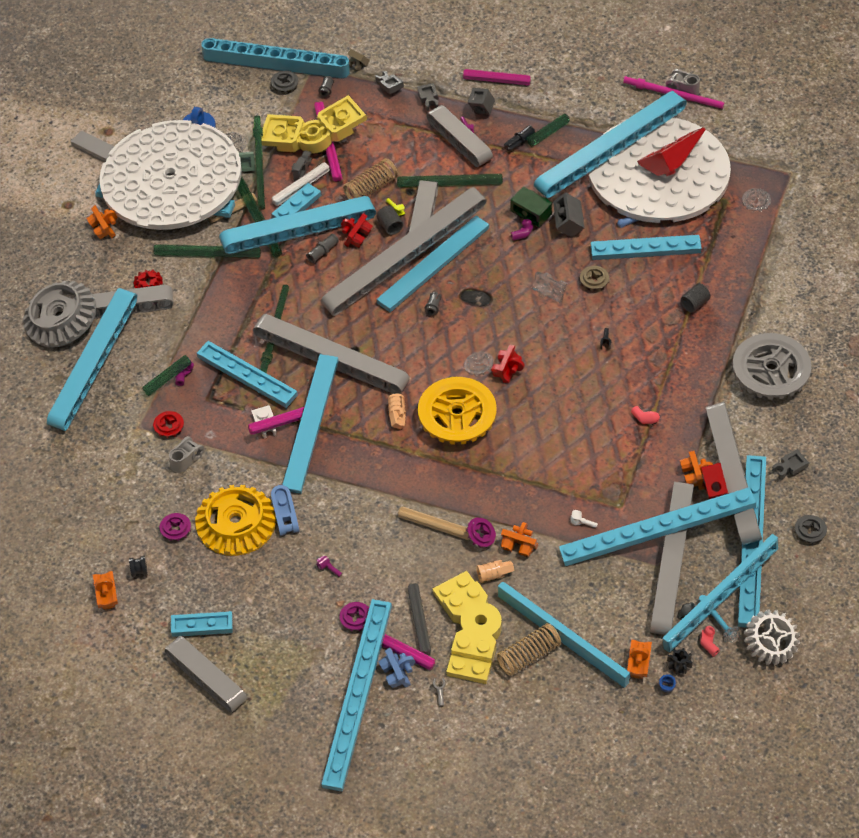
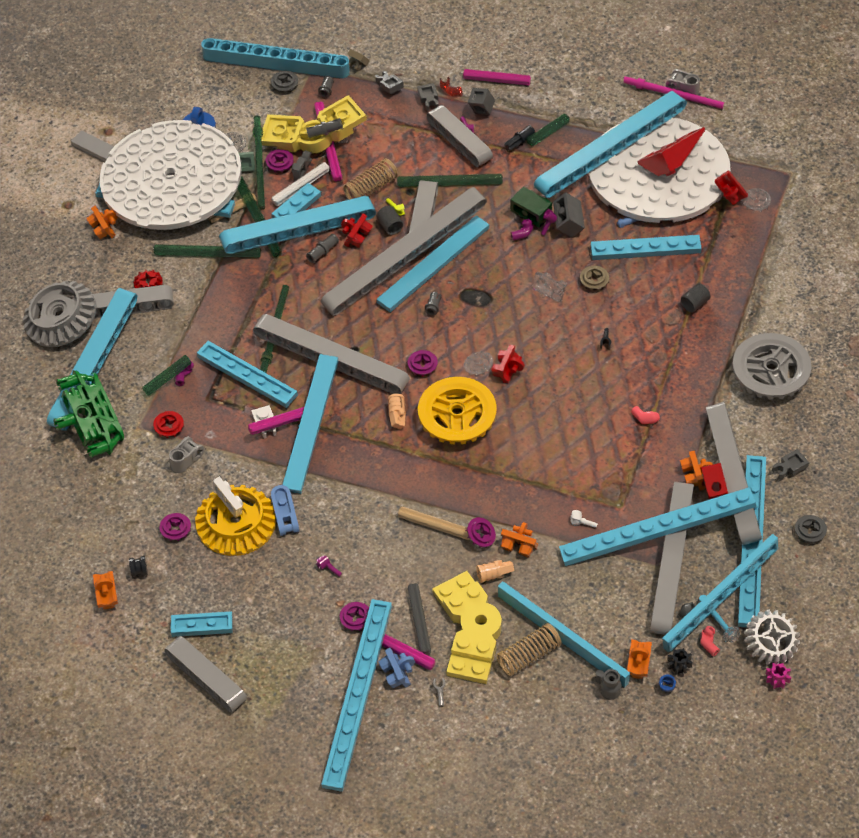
none -> green piece [53,370,124,458]
none -> white plate [212,477,243,518]
none -> magenta gear [265,149,294,173]
none -> dark grey pin [306,118,343,139]
none -> magenta gear [408,350,438,376]
none -> clear red arm [440,77,463,97]
none -> magenta hand [541,209,557,235]
none -> dark grey piece [595,669,622,700]
none -> red hips [714,170,748,205]
none -> dark pink gear [766,663,791,689]

